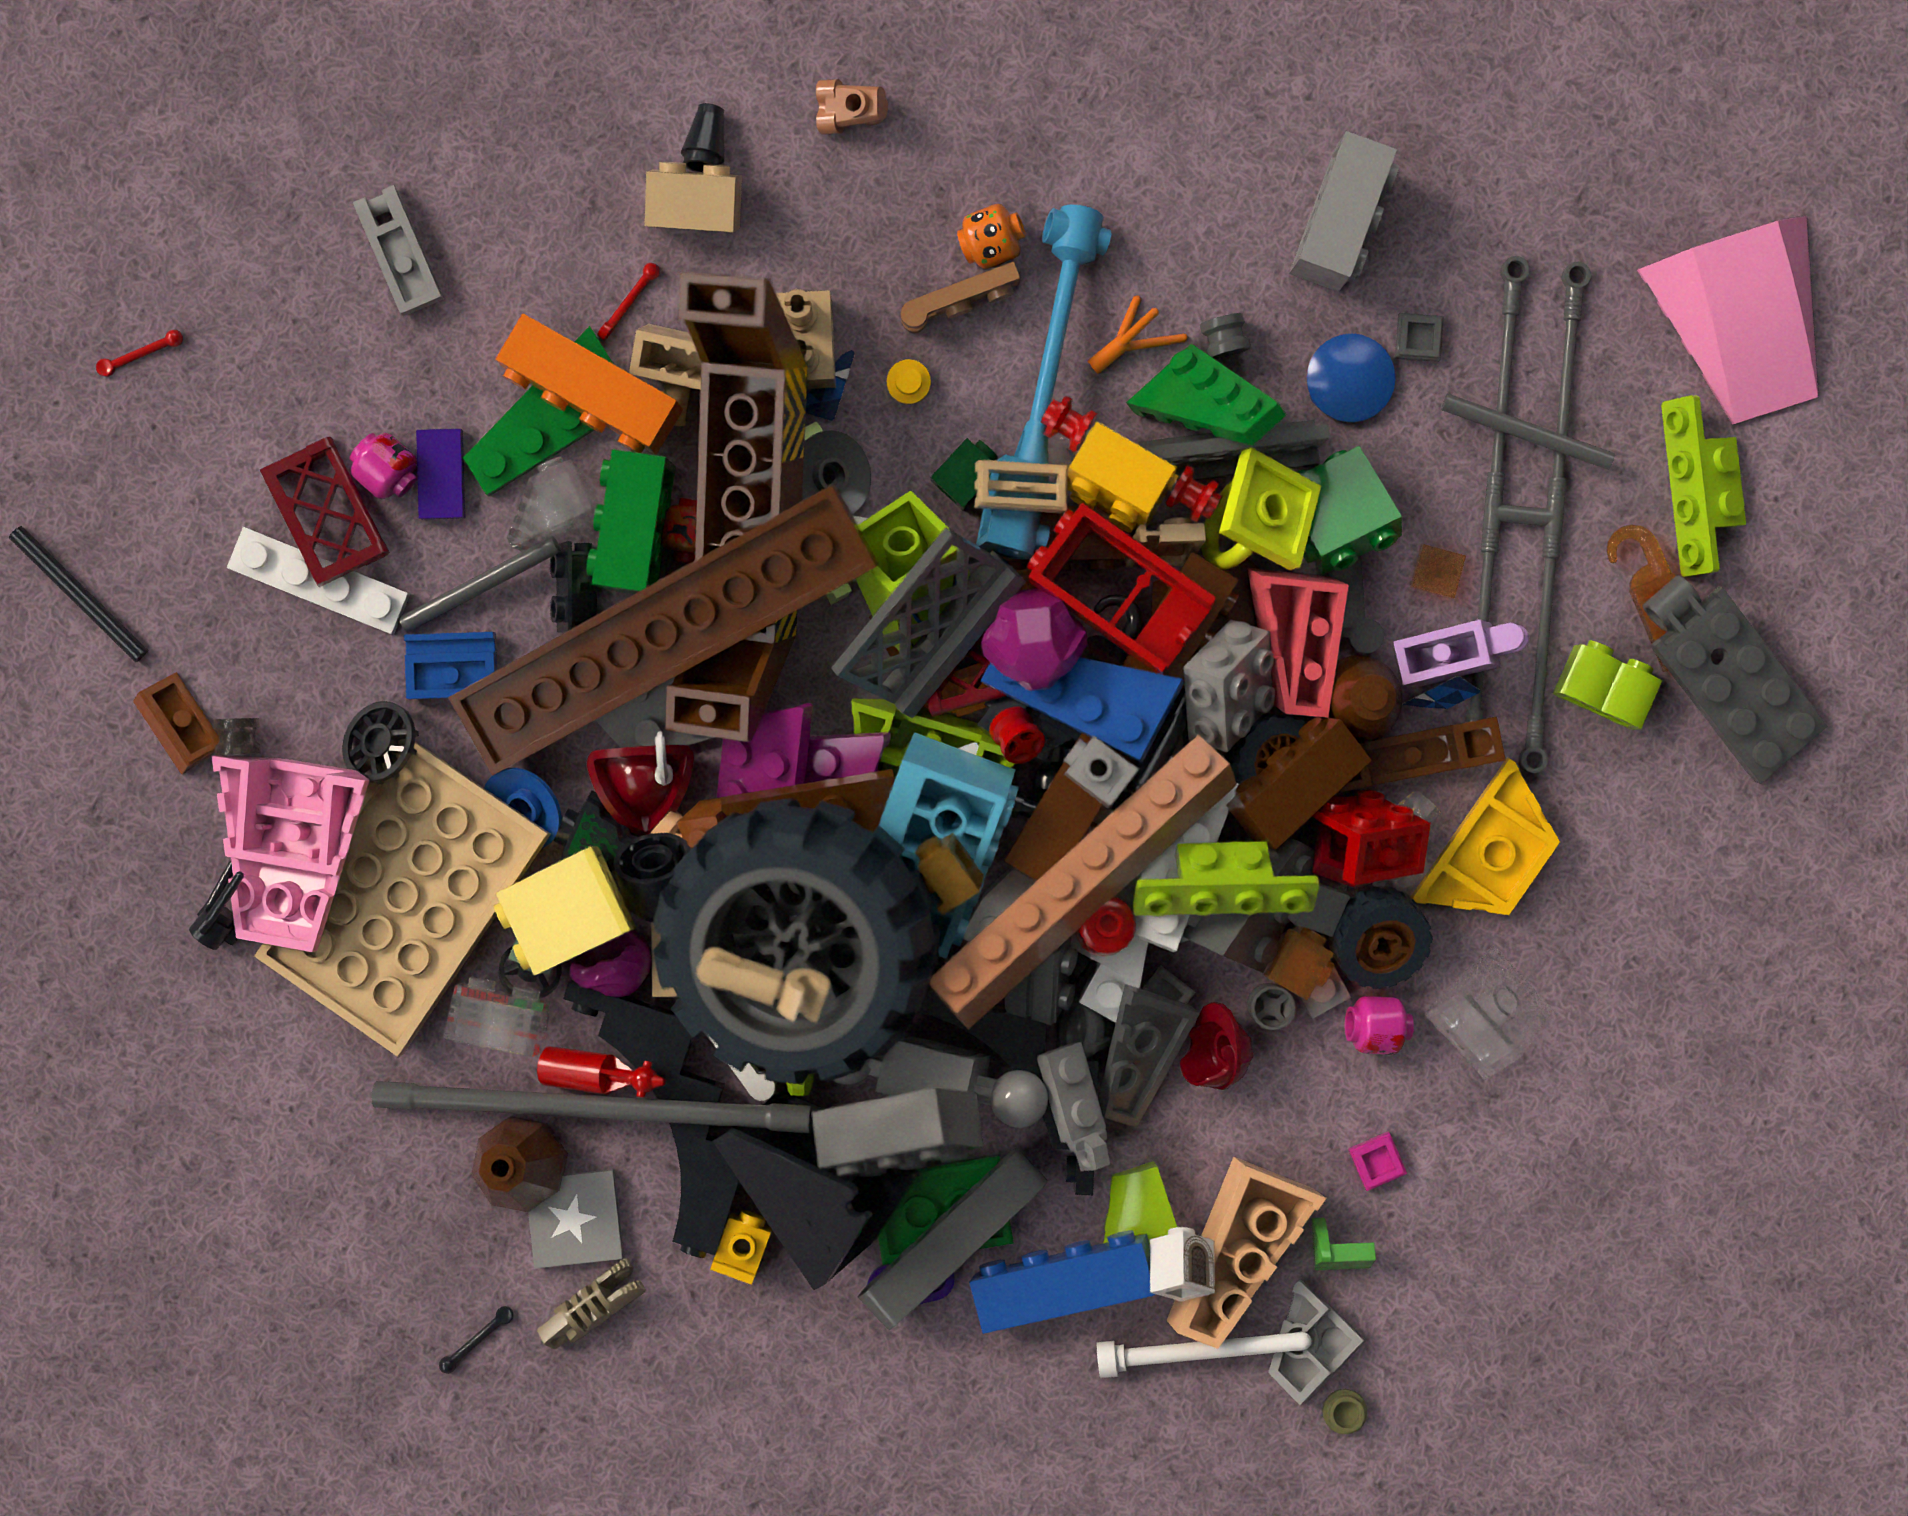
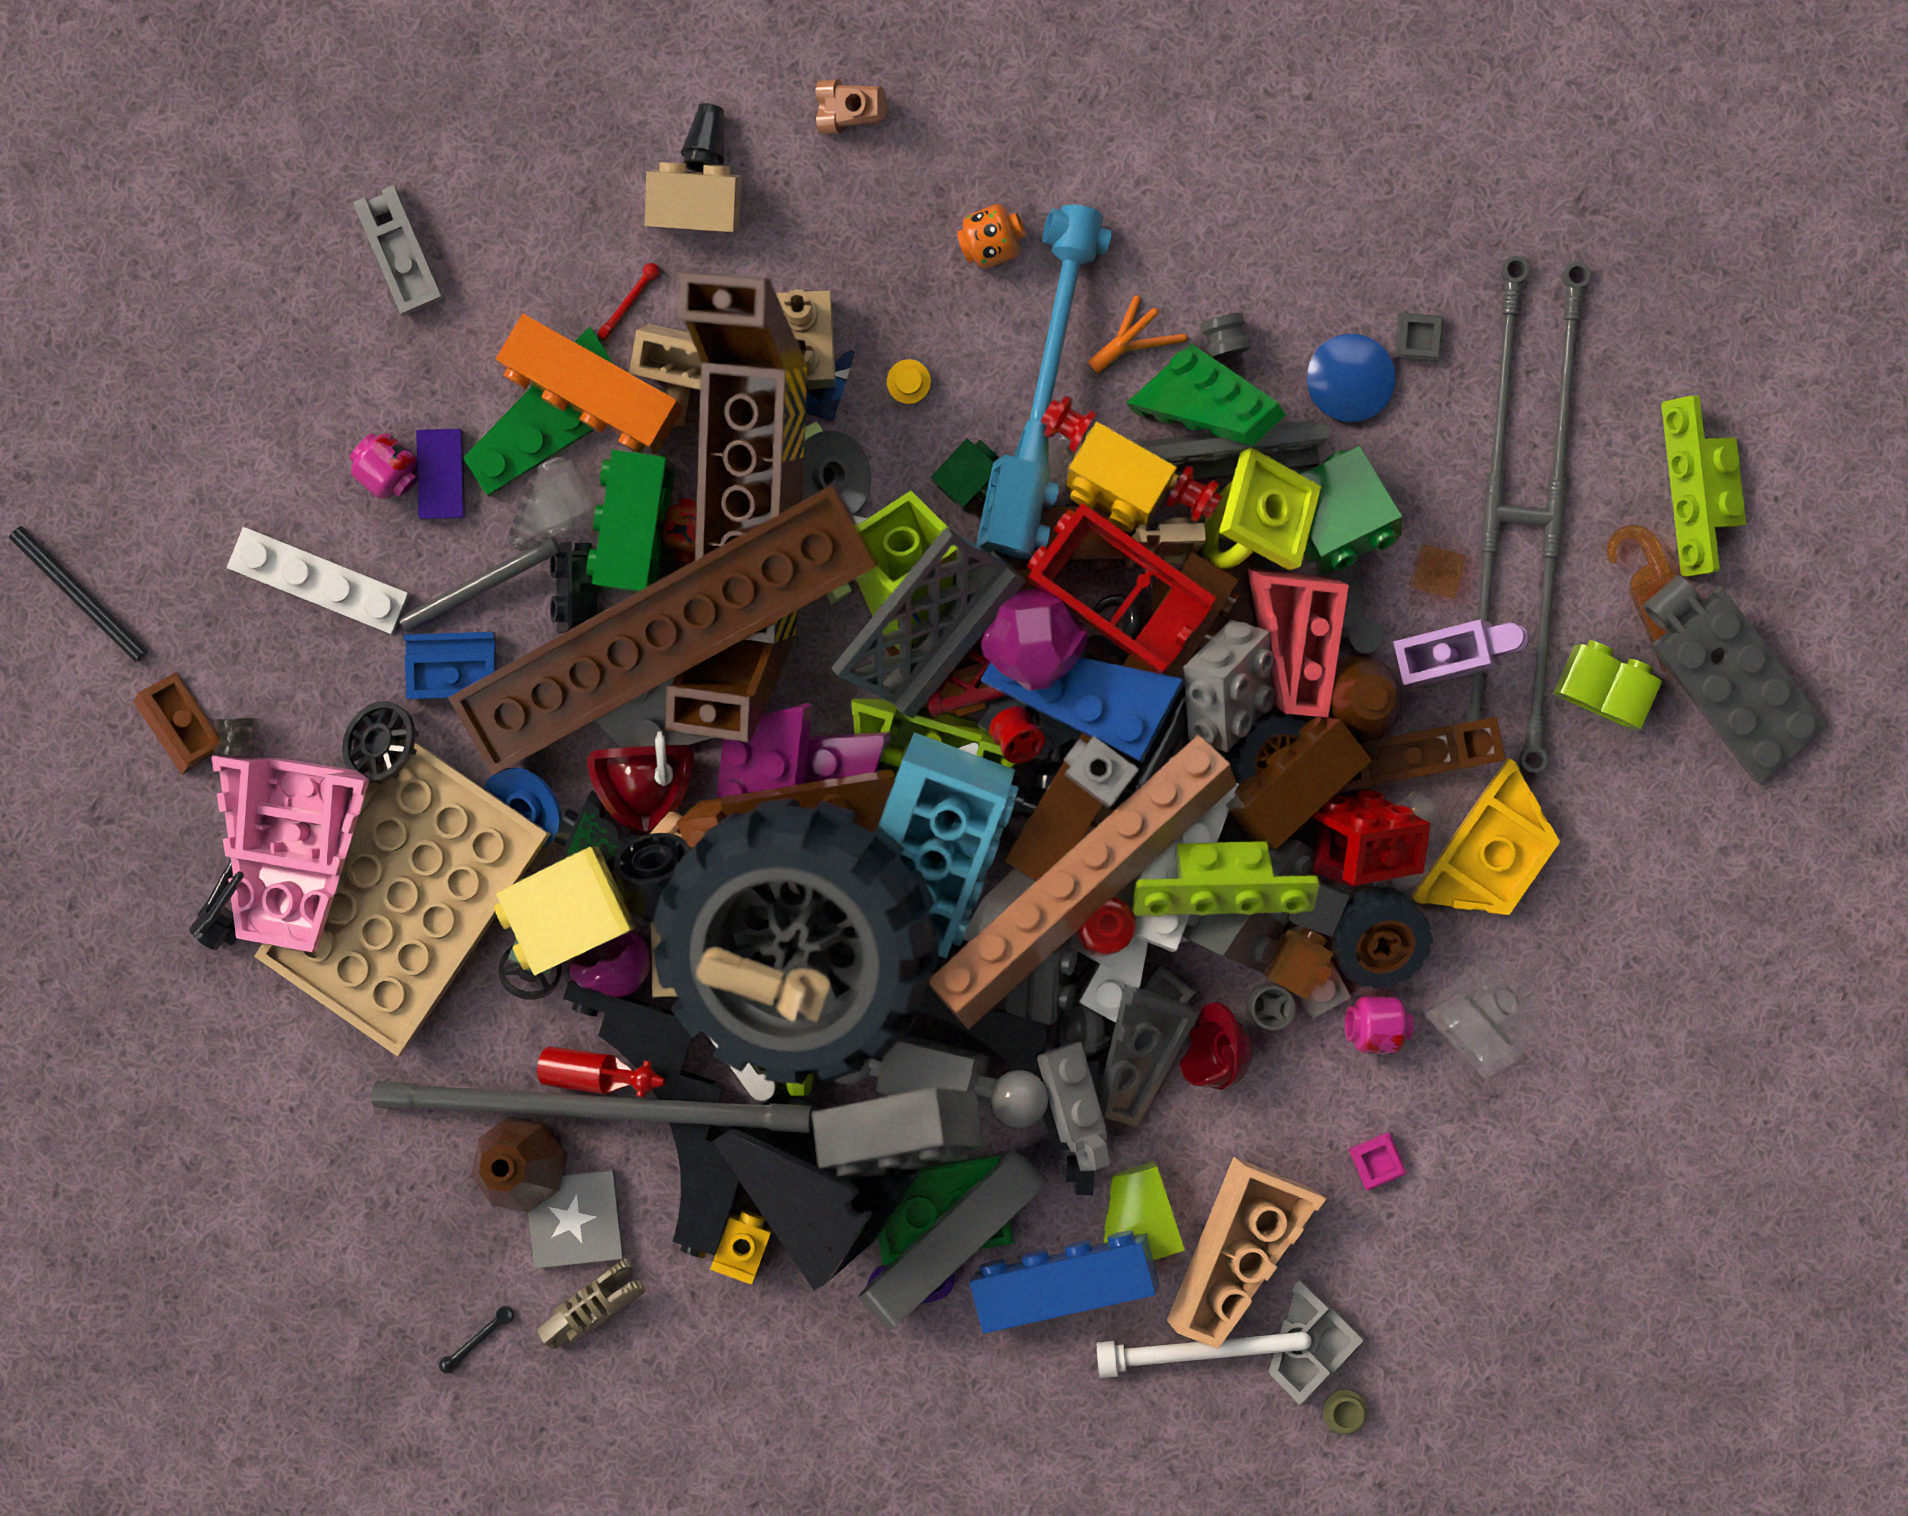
red hinge [96,330,183,377] -> none
dark red window [260,437,390,587] -> none
clear slope [443,977,550,1057] -> none
medium nougat plate [901,261,1020,333] -> none
pearl gold brick [915,832,984,915] -> none
tan tile [975,460,1067,513] -> none
white brick [1150,1227,1215,1301] -> none
light grey brick [1289,131,1399,292] -> none
bright green tile [1311,1217,1376,1271] -> none
sticker [1403,676,1480,709] -> none
dark grey bar [1441,393,1615,470] -> none
bright pink wedge [1637,216,1818,424] -> none

